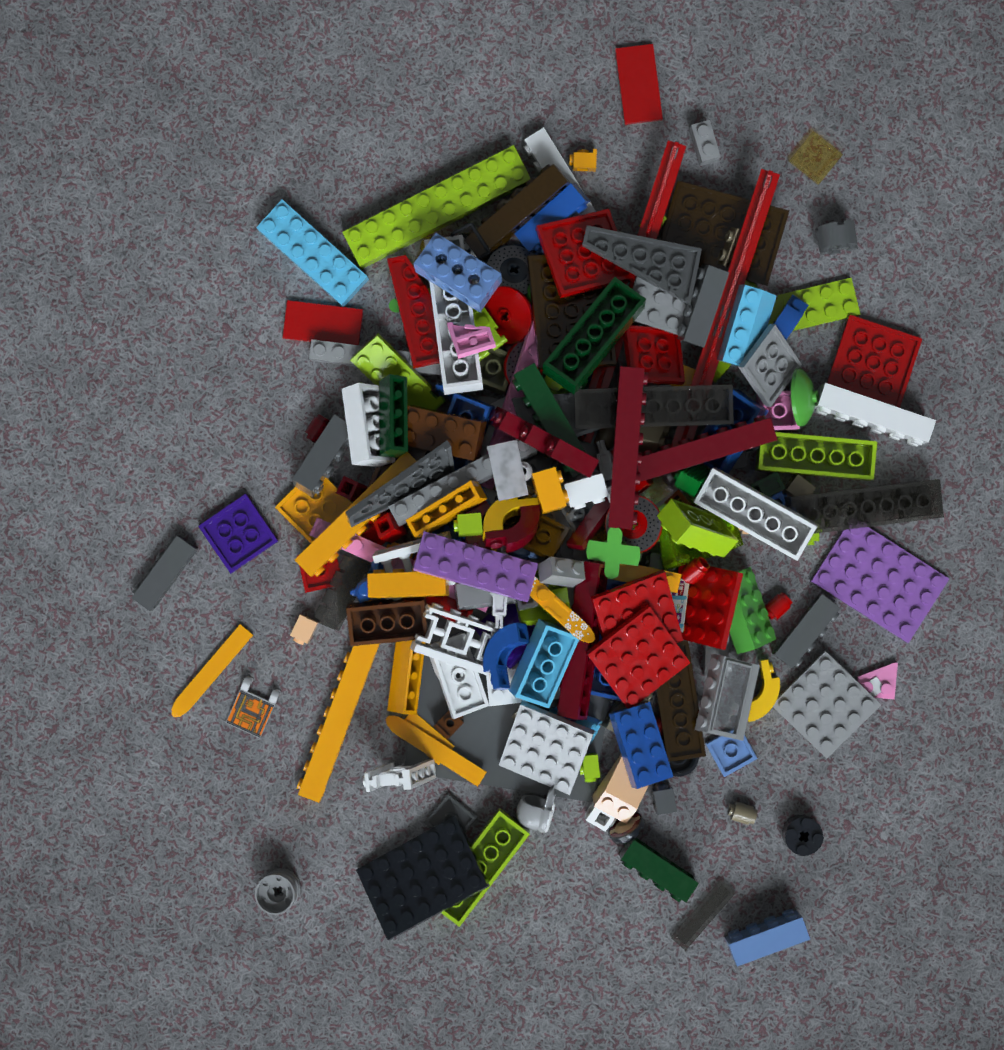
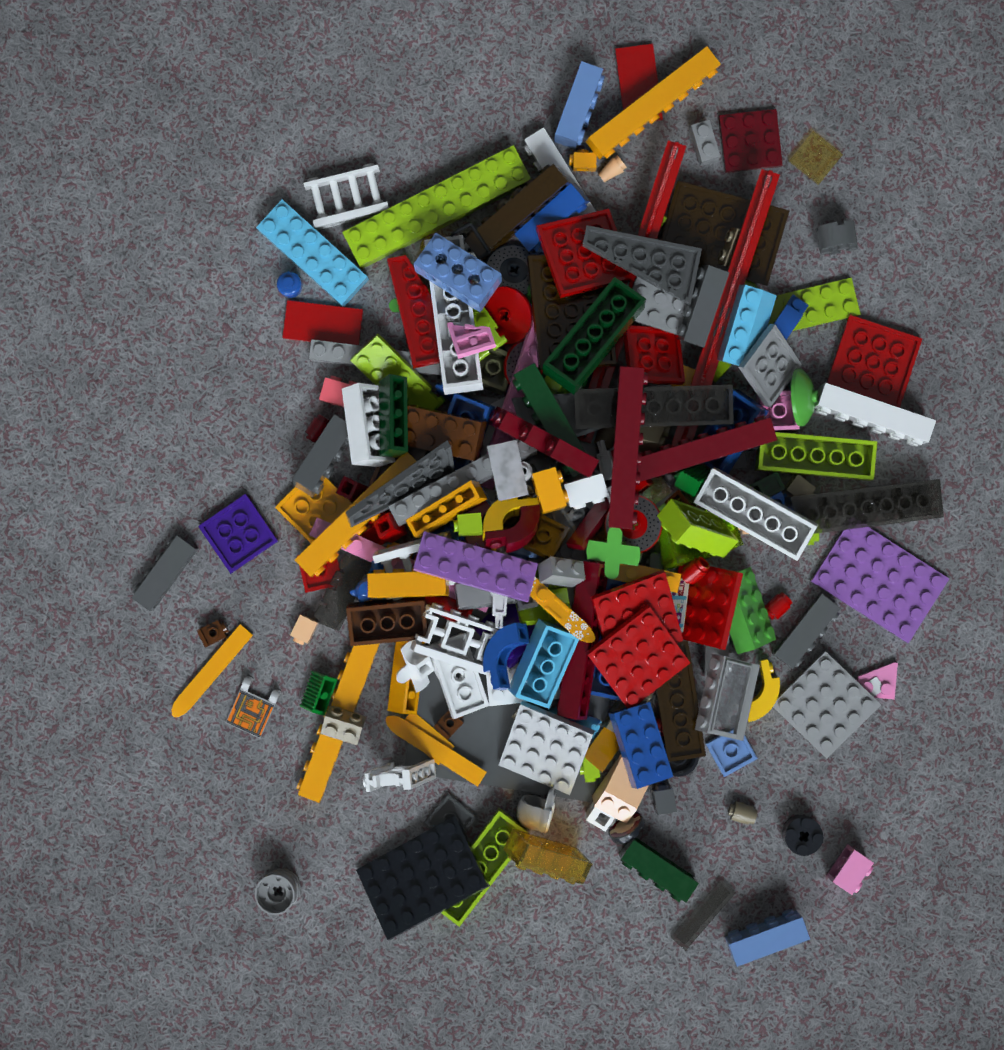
none -> reddish brown brick [196,620,229,648]
none -> blue head [277,271,303,298]
none -> green brick [299,670,338,716]
none -> white fence [303,163,389,230]
none -> coral brick [319,376,356,408]
none -> dark tan bracket [320,705,366,745]
none -> white piece [396,640,434,693]
none -> clear yellow brick [503,829,592,884]
none -> medium blue brick [554,61,605,150]
none -> light orange sticker [585,727,619,772]
none -> light orange brick [586,46,721,160]
none -> light nougat cone [598,155,627,183]
none -> dark red plate [719,109,783,173]
none -> bright pink brick [826,844,874,895]

